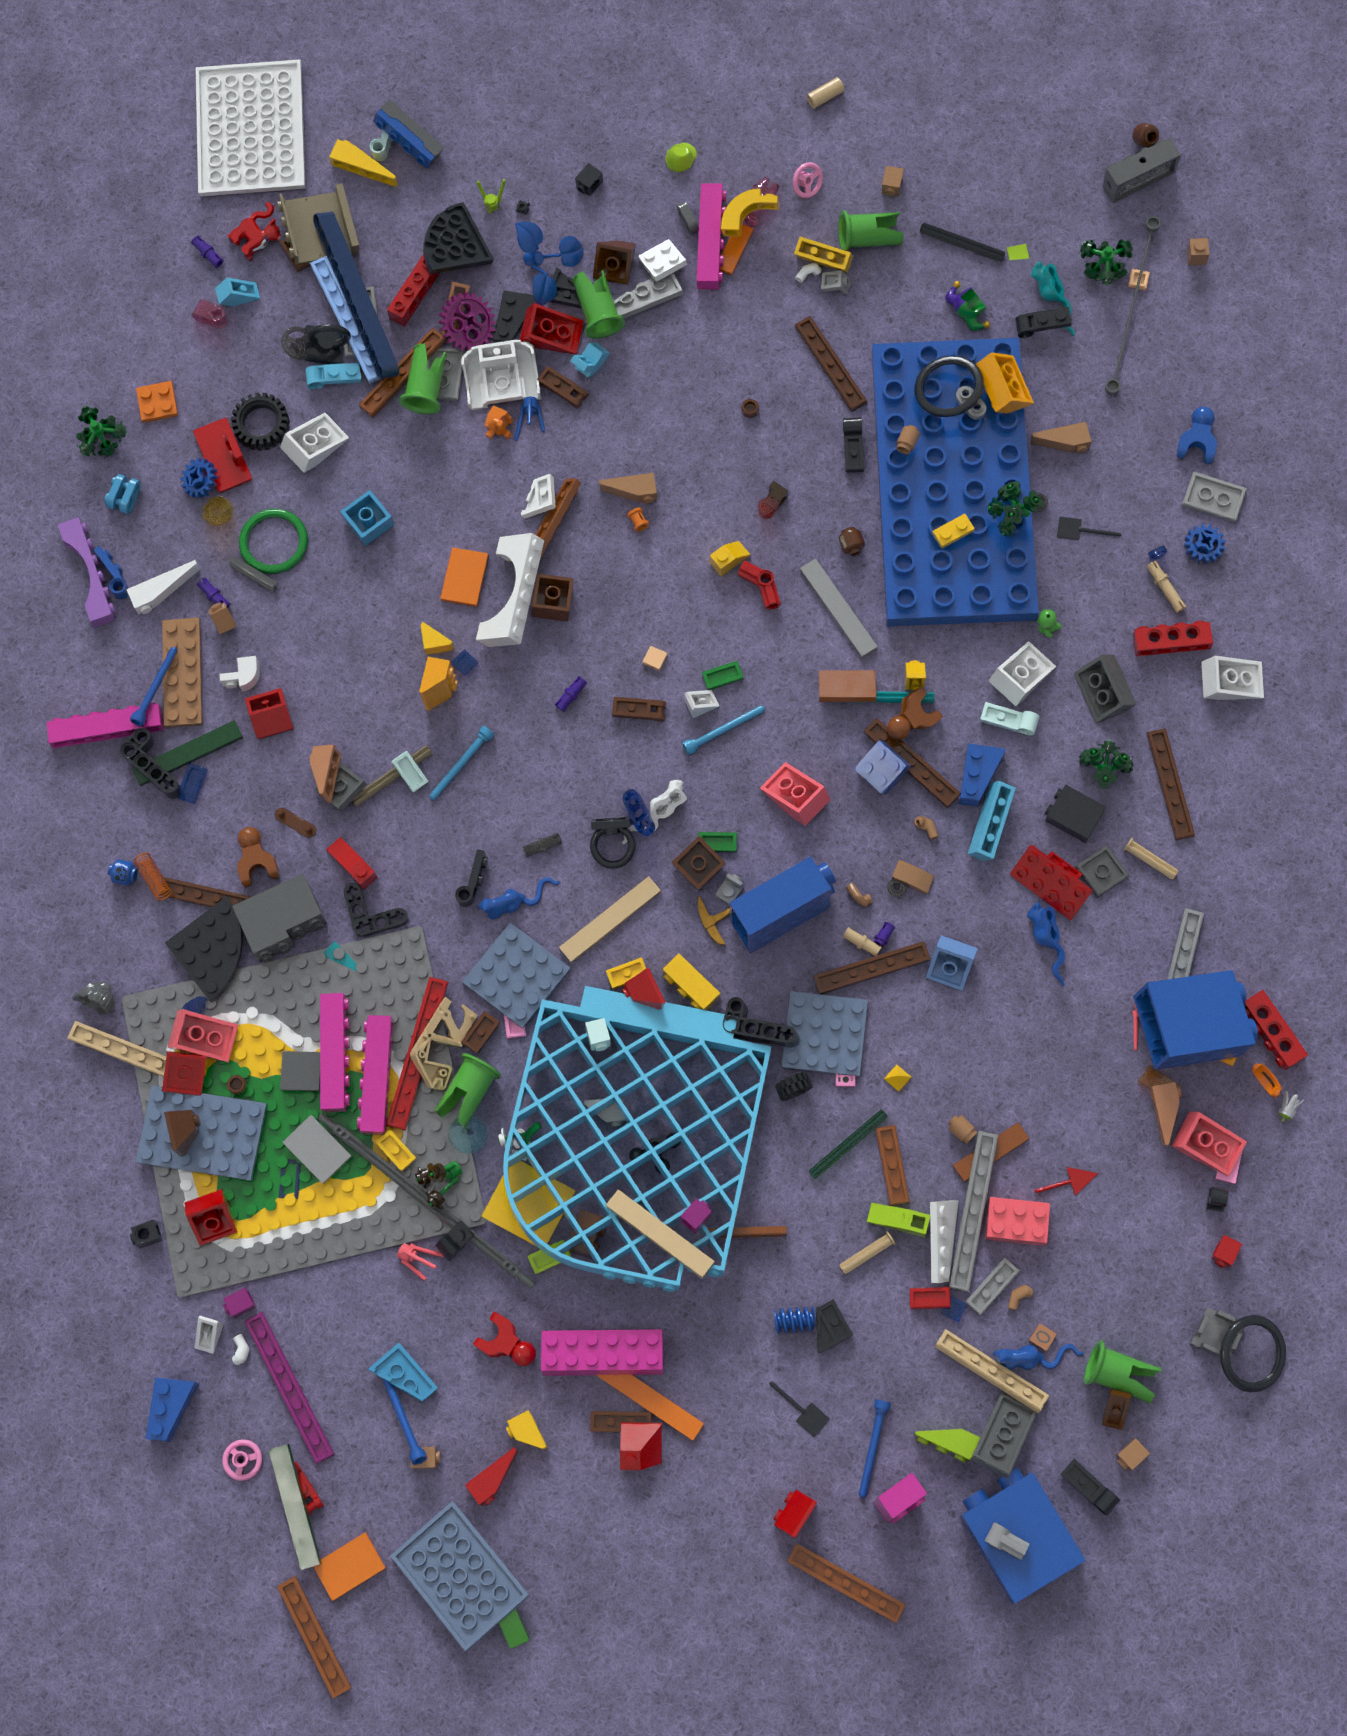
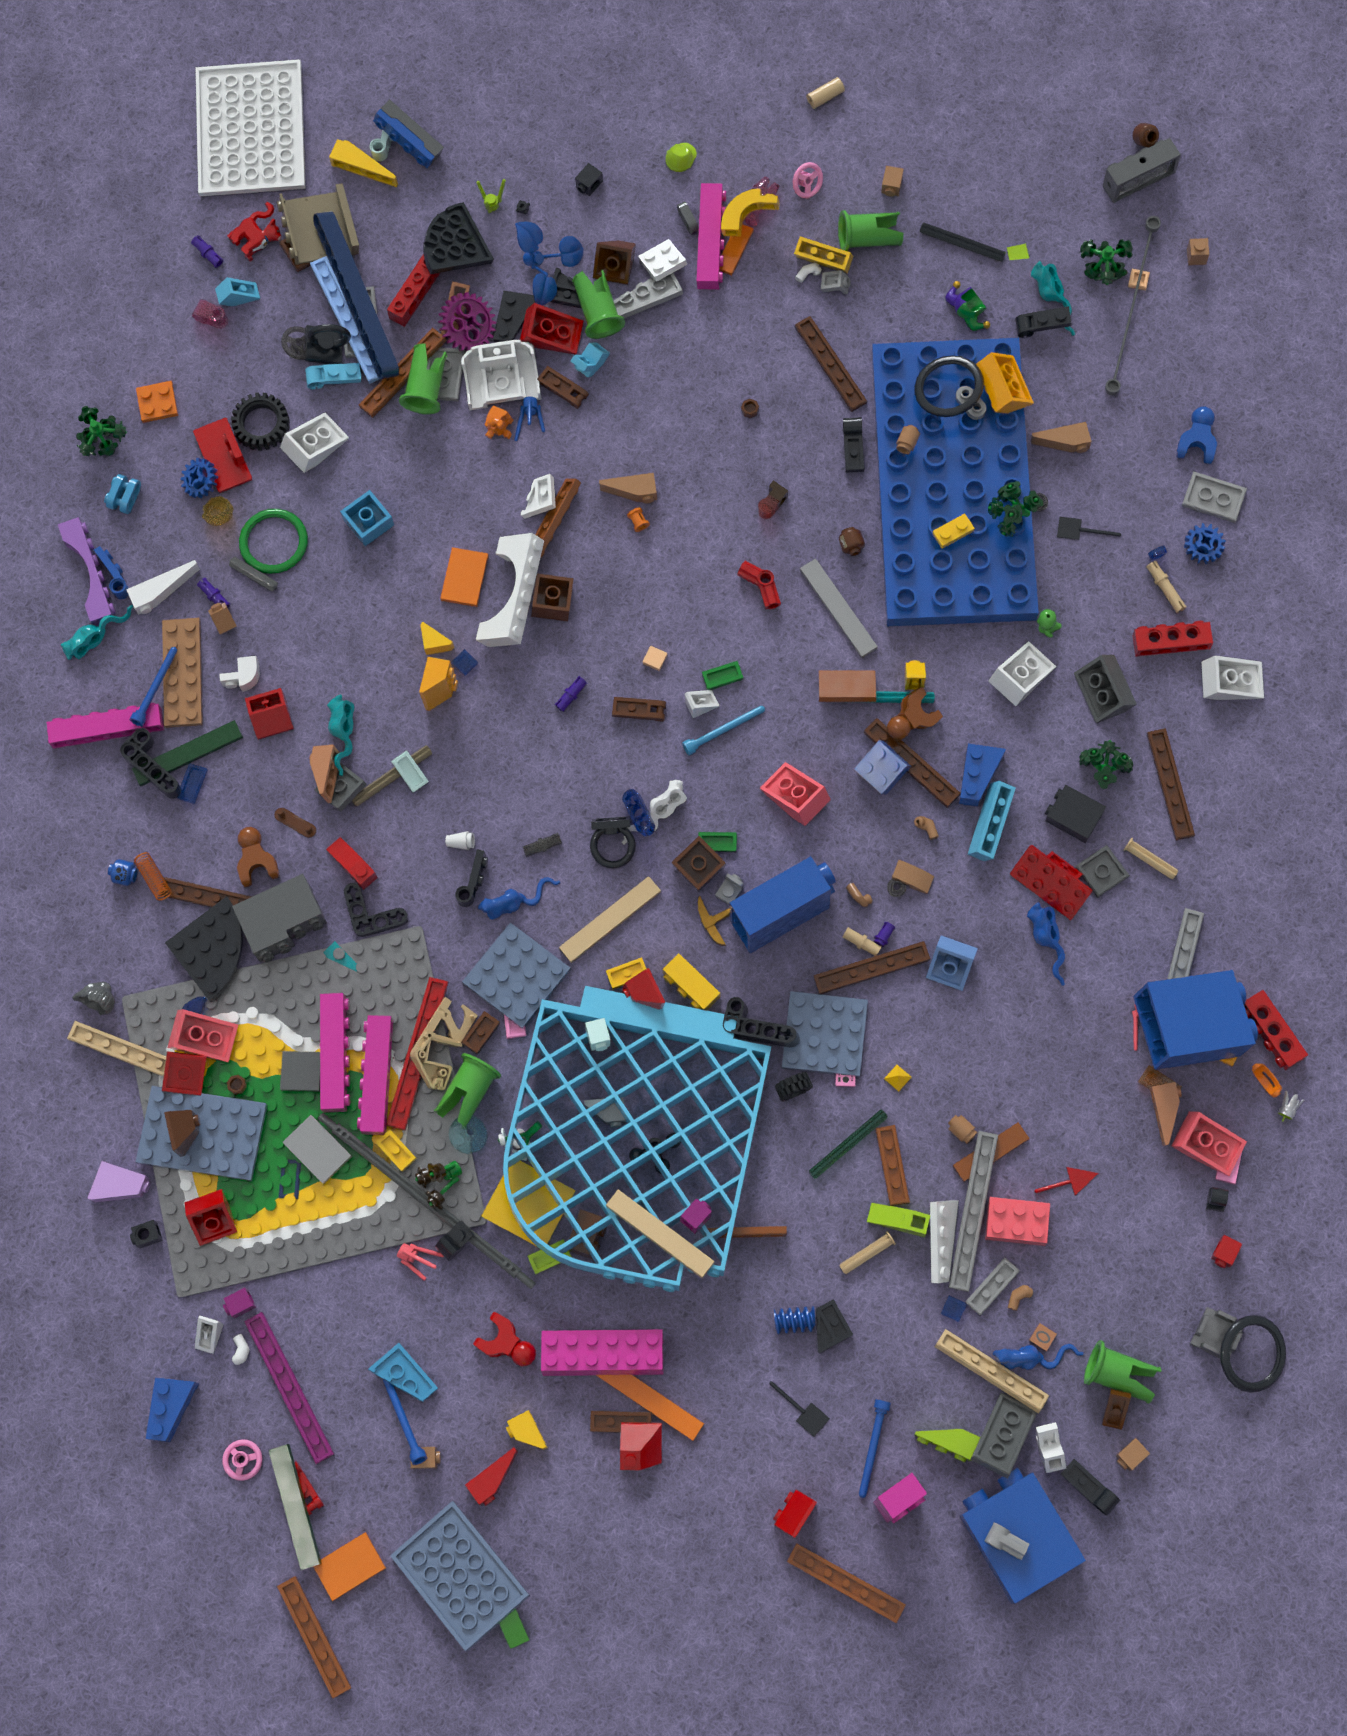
dark azure piece [430,725,495,800] -> none
yellow slope [710,541,751,577] -> none
red tile [910,1287,951,1310] -> none
light aqua plate [980,702,1040,735] -> none
none -> teal animal [61,605,134,660]
none -> lavender slope [88,1161,150,1202]
none -> teal animal [327,694,355,776]
none -> white cone [445,831,475,850]
none -> white brick [1036,1422,1066,1473]

